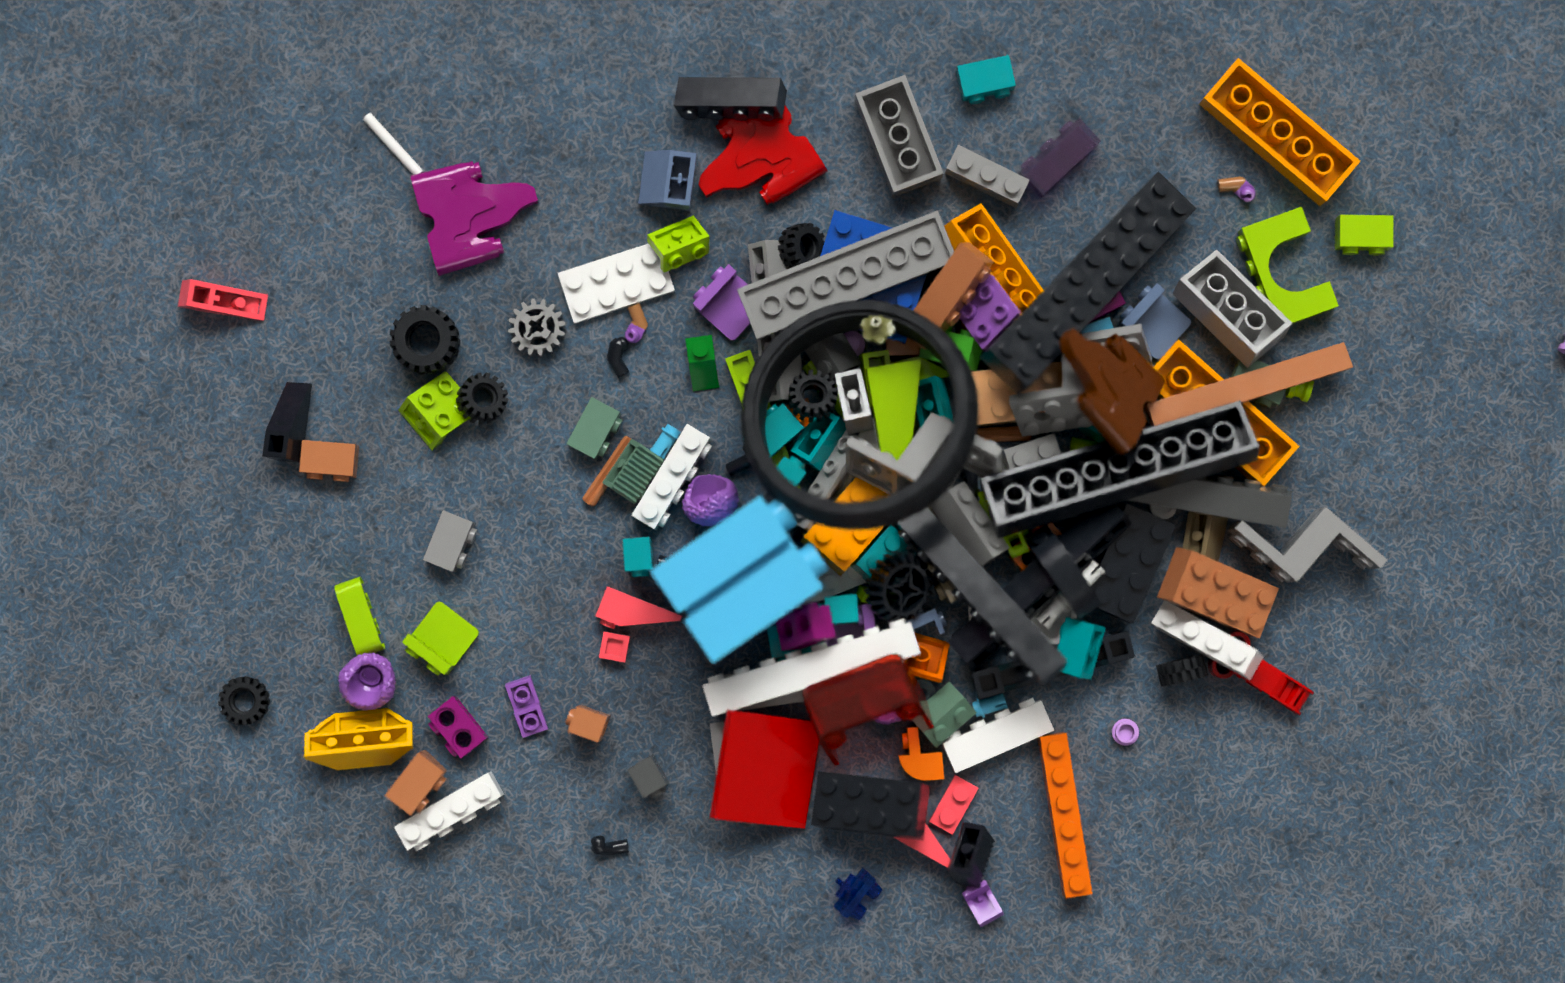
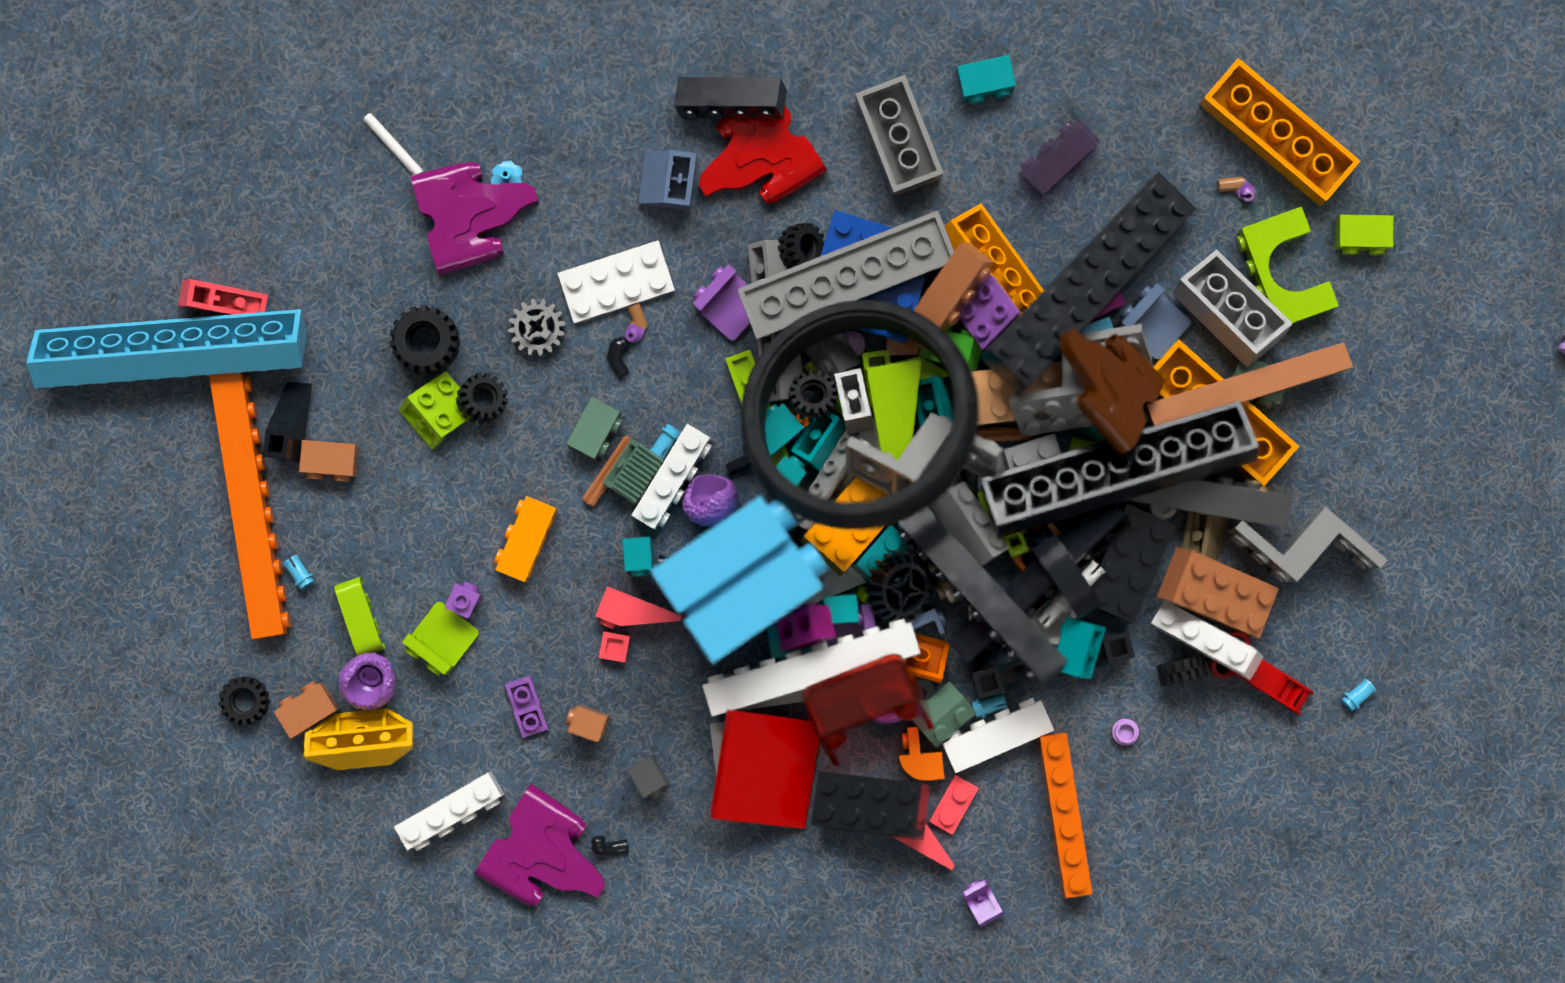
nougat slope [385,750,447,816] -> none
light grey brick [423,510,477,572] -> none
magenta brick [428,696,489,758] -> none
lime bracket [647,215,709,272] -> none
green slope [685,335,719,392] -> none
clear blue hips [834,867,882,920] -> none
olive plant [861,315,895,344] -> none
light grey brick [945,145,1030,208] -> none
black brick [947,822,995,888] -> none
lime wheel [1285,381,1314,402] -> none
none -> medium azure brick [26,309,306,388]
none -> orange brick [209,372,291,639]
none -> nougat brick [274,681,340,739]
none -> medium azure pin [283,555,314,590]
none -> medium lavender bracket [445,581,483,618]
none -> magenta rock [474,784,605,907]
none -> medium azure plant [491,160,522,184]
none -> light orange brick [494,496,558,583]
none -> medium azure pin [1341,678,1377,712]

